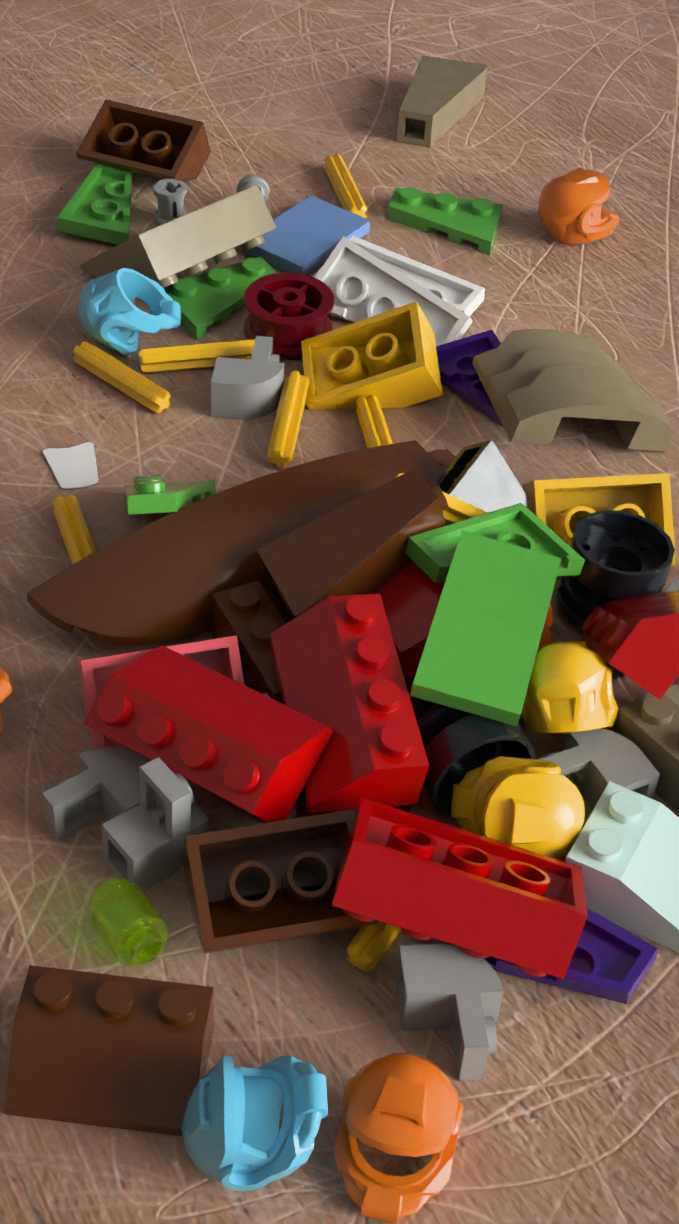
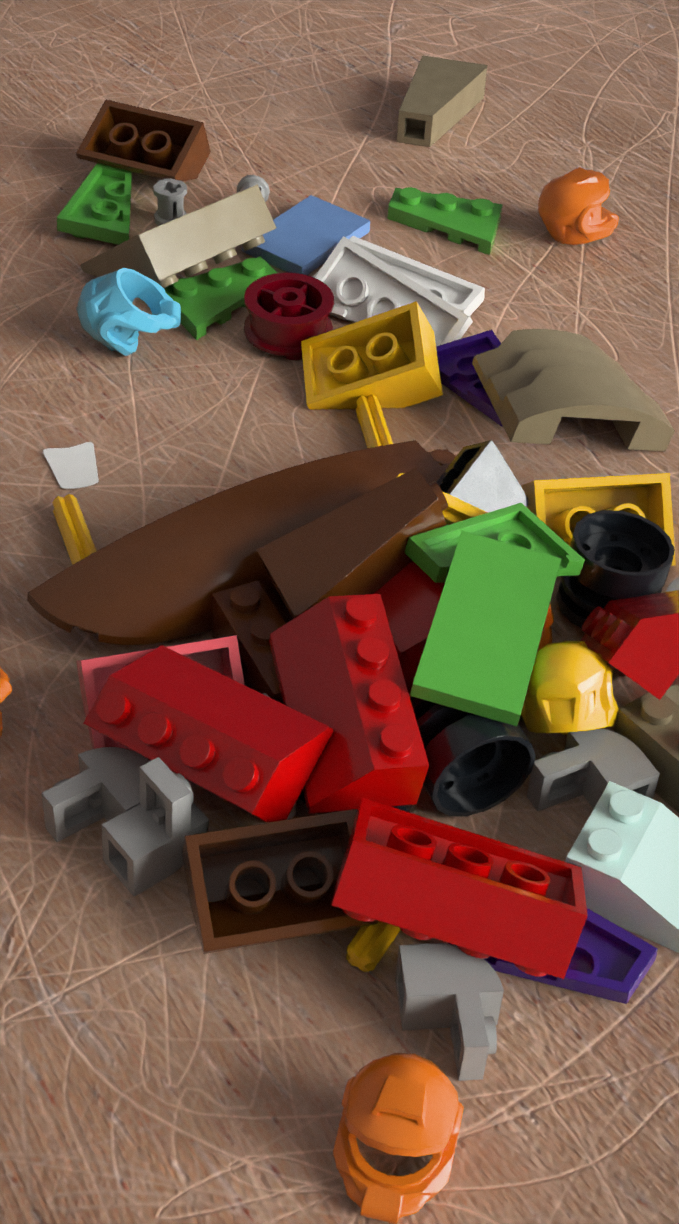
reddish brown slope [5,965,214,1136] -> none
yellow axle [73,341,171,413] -> none
clear neon green brick [89,878,169,965] -> none
bright green wing [124,475,216,515] -> none
yellow axle [139,339,255,374] -> none
medium azure helmet [181,1055,328,1191] -> none
light grey brick [211,336,285,419] -> none
yellow axle [267,370,309,468] -> none
yellow axle [323,154,367,218] -> none
yellow helmet [450,756,585,860] -> none

